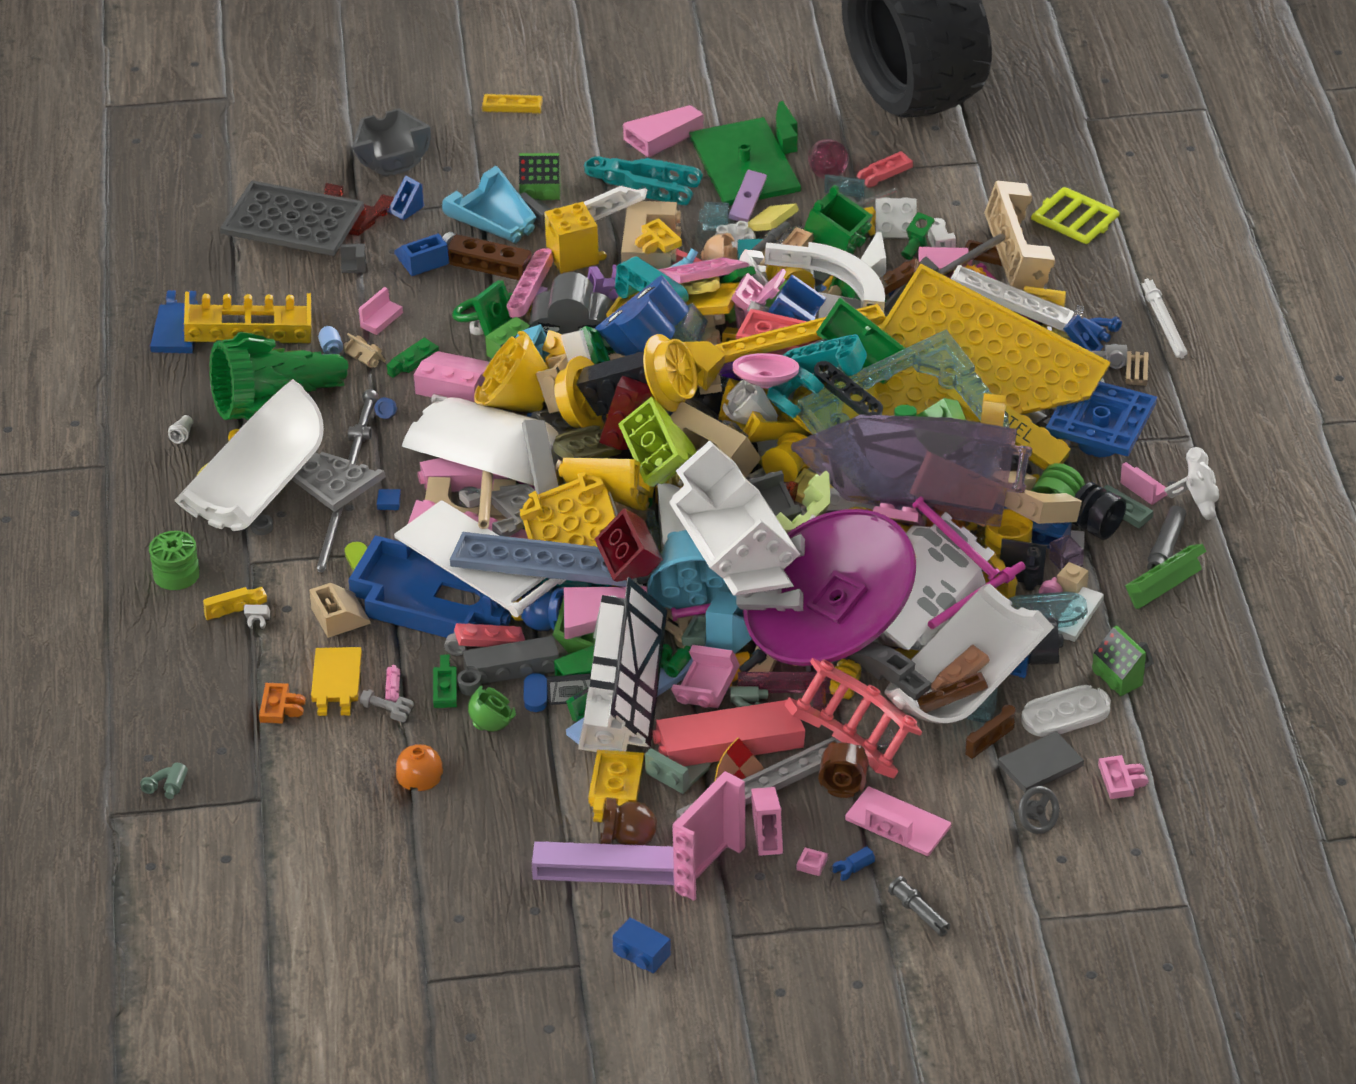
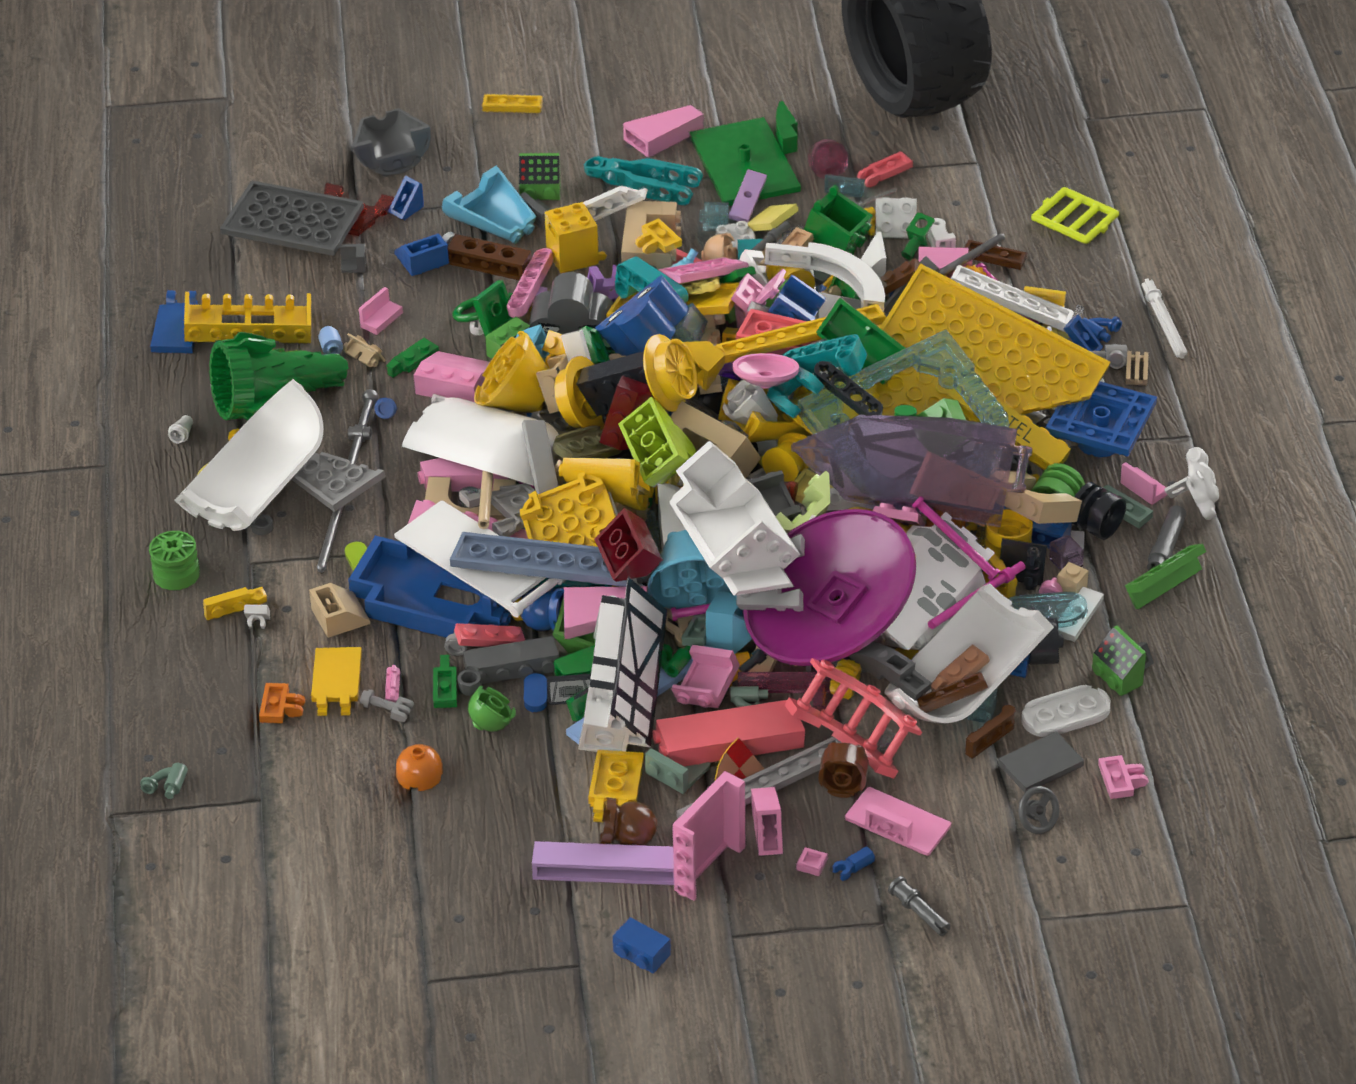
blue tile [377,489,401,510] -> none
yellow slope [979,393,1006,437] -> none
tan plate [984,181,1055,290] -> none

